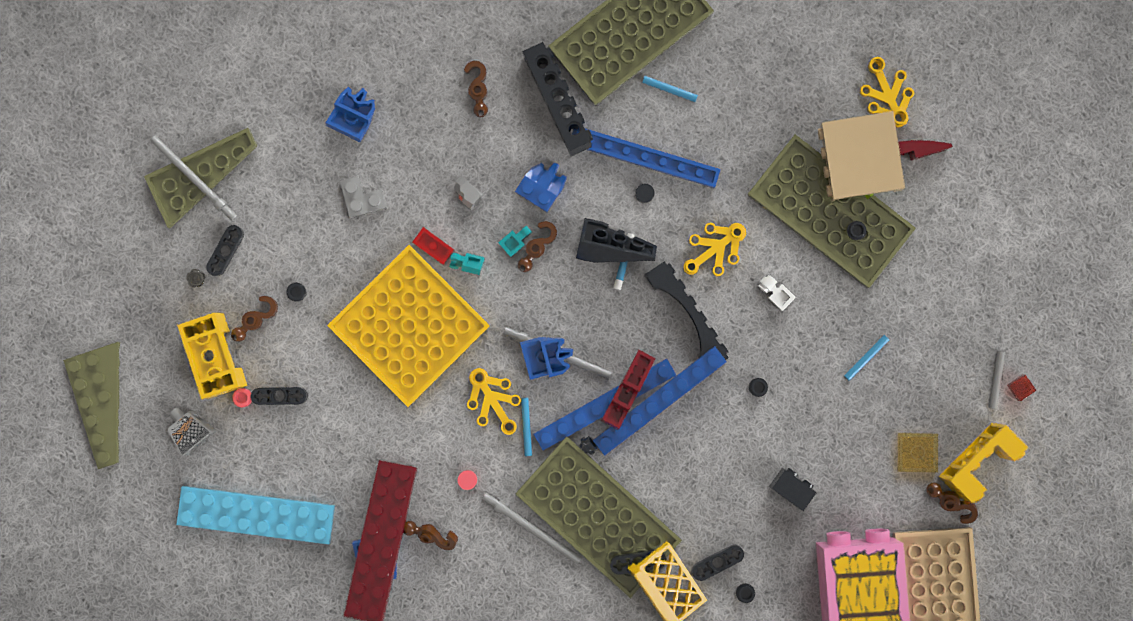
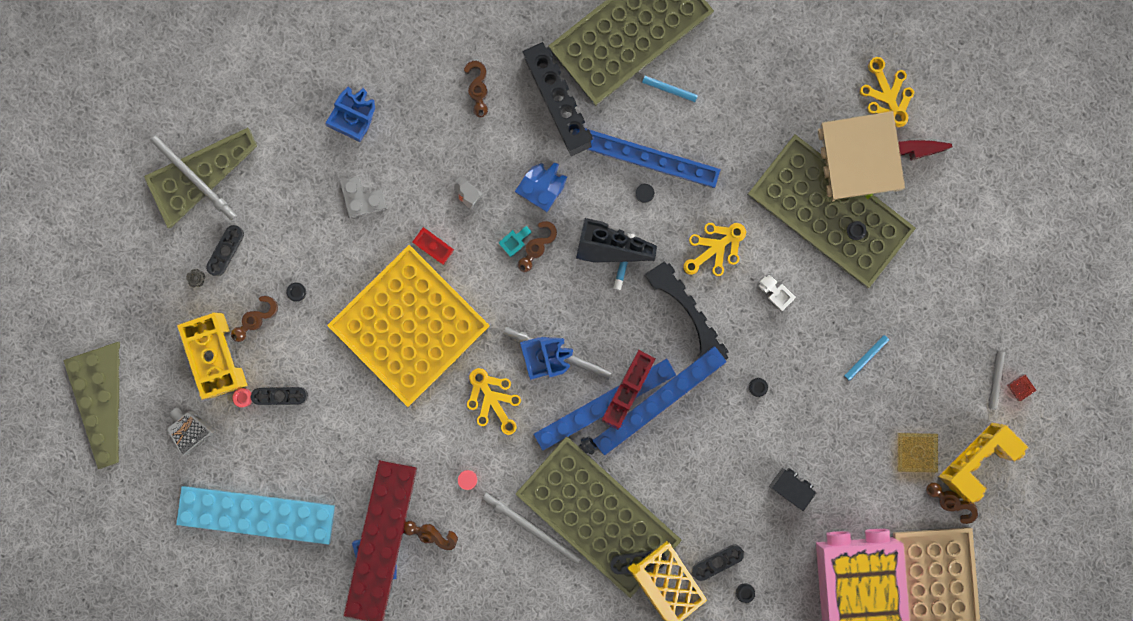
teal plate [449,253,485,275] -> none
dark azure bar [521,398,532,456] -> none

